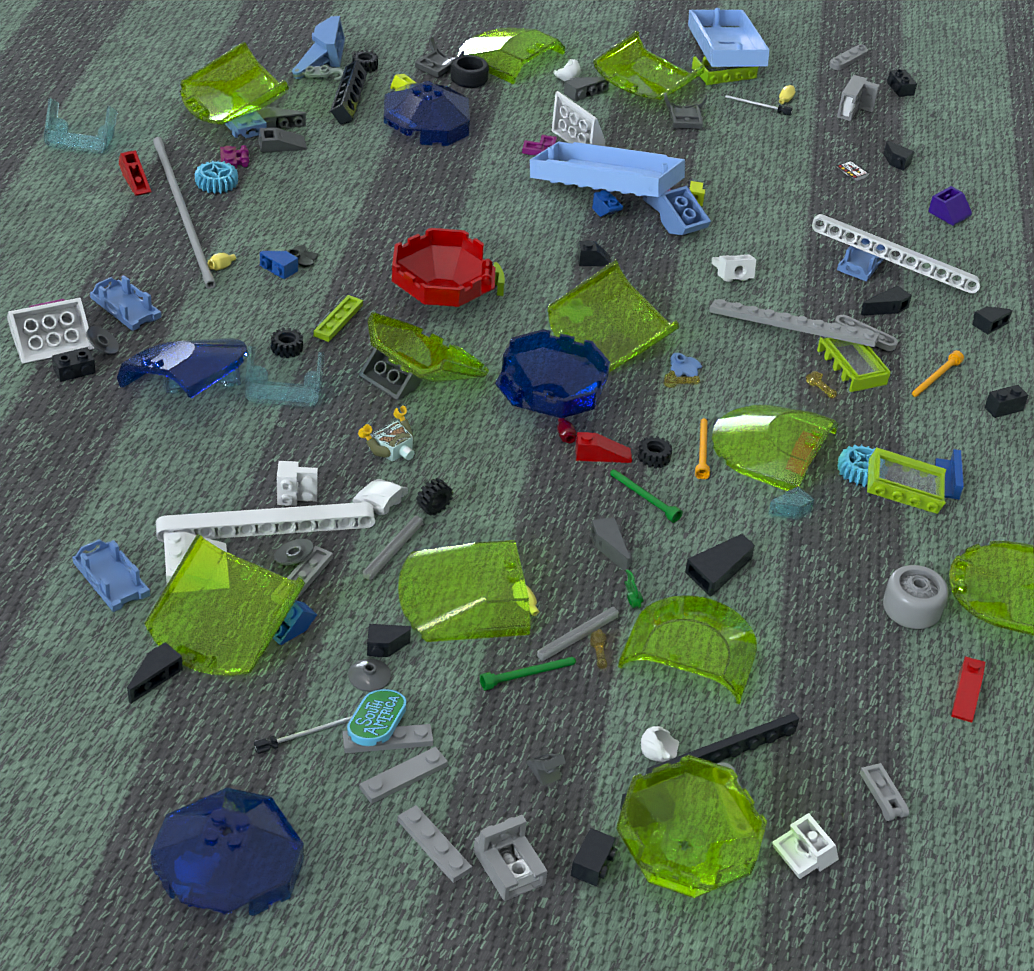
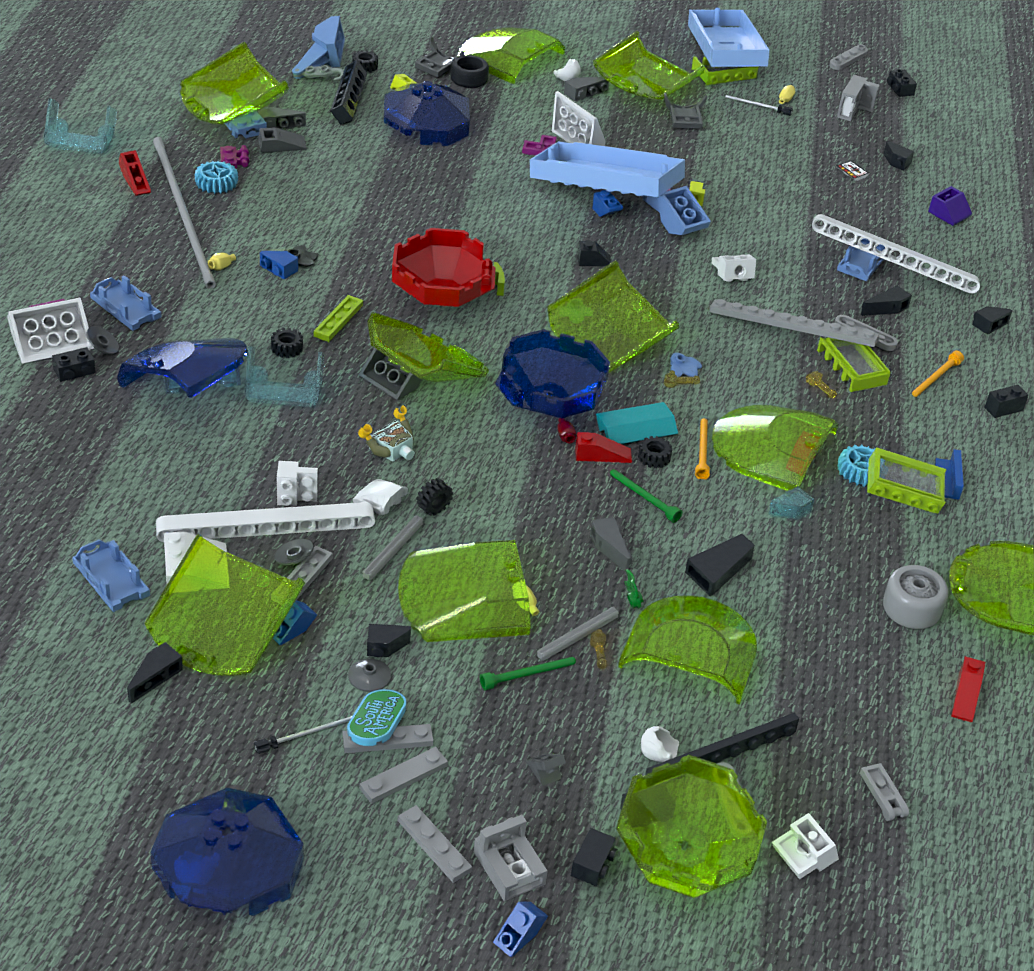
none -> blue slope [493,902,548,957]
none -> teal slope [596,402,678,444]

